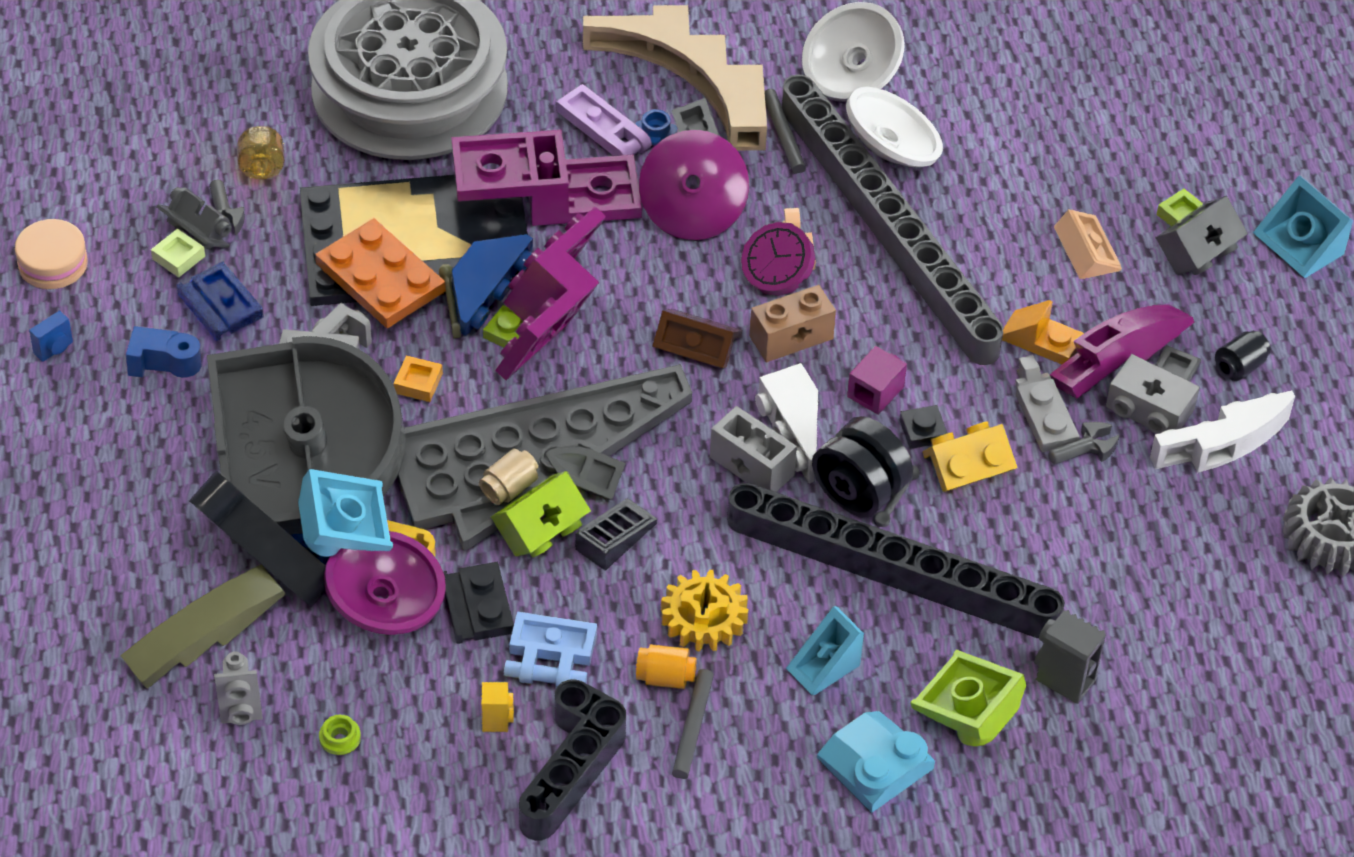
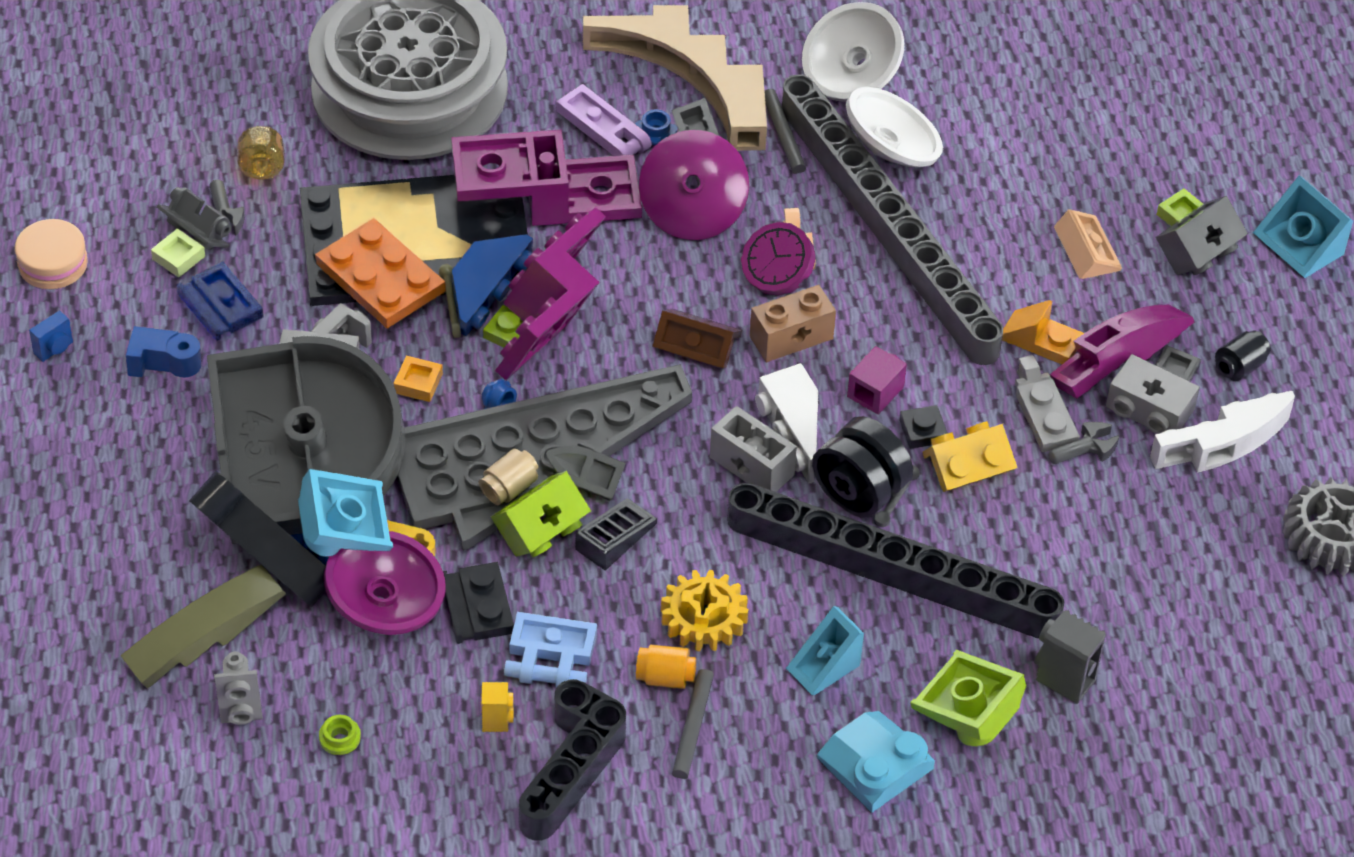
none -> blue plate [482,379,517,409]

